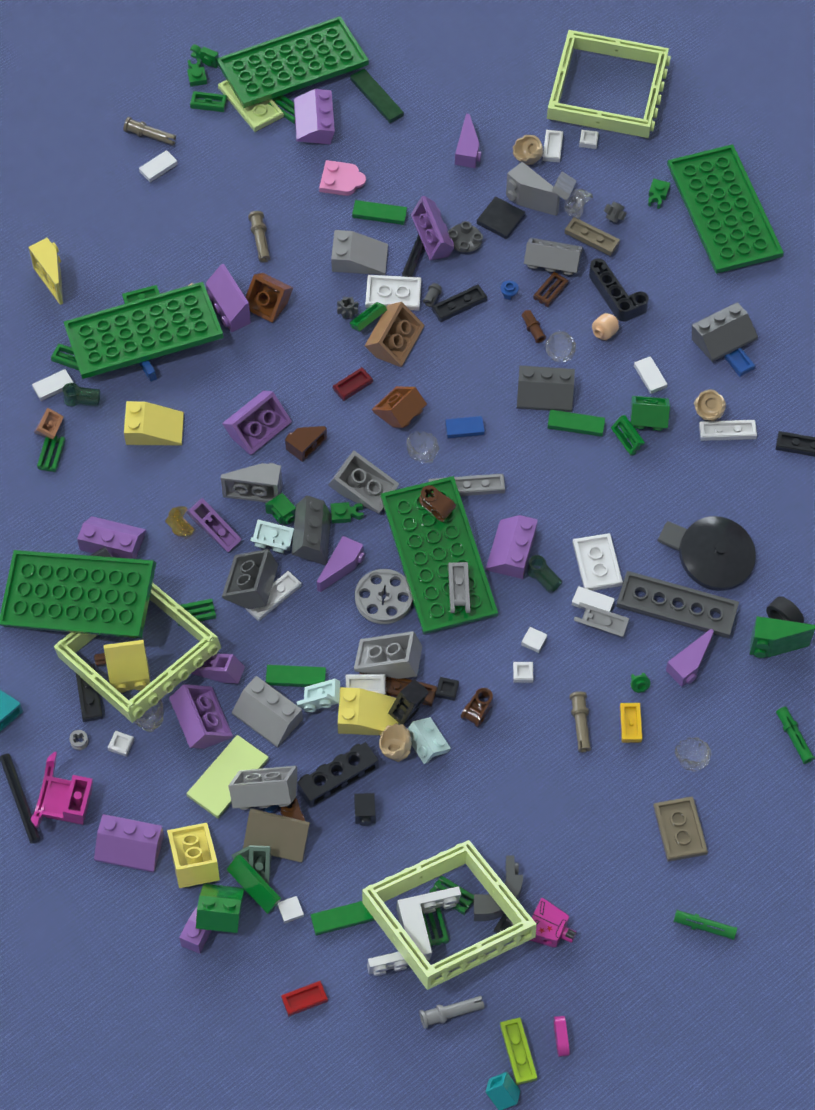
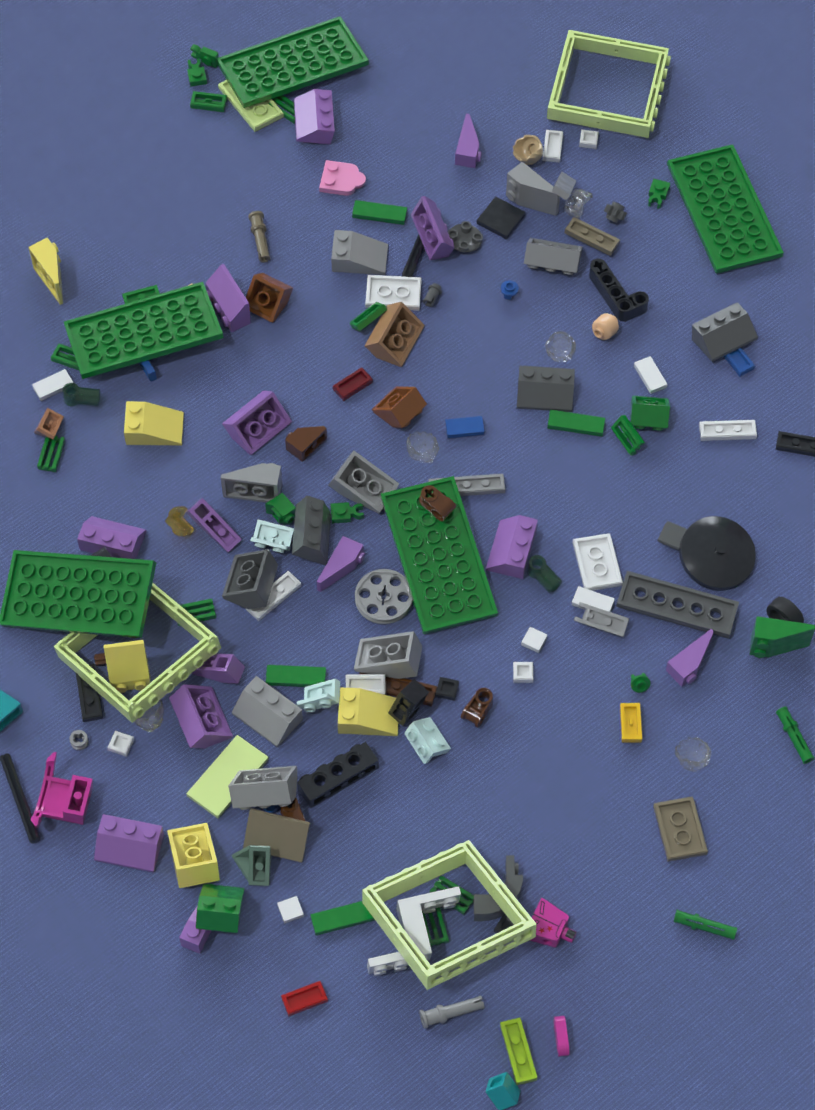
dark tan pin [123,117,176,146] -> none
white tile [139,150,178,182] -> none
green tile [226,855,281,914] -> none
dark grey gear [337,297,358,319] -> none
dark green tile [350,69,404,123] -> none
black brick [354,793,376,826] -> none
tan hair [379,723,412,762] -> none
black tile [432,284,487,323] -> none
light grey hinge [448,562,470,613] -> none
reddish brown axle [521,310,546,343] -> none
reddish brown tile [533,272,569,307] -> none
dark tan pin [569,691,591,753] -> none
tan hair [693,389,726,421] -> none

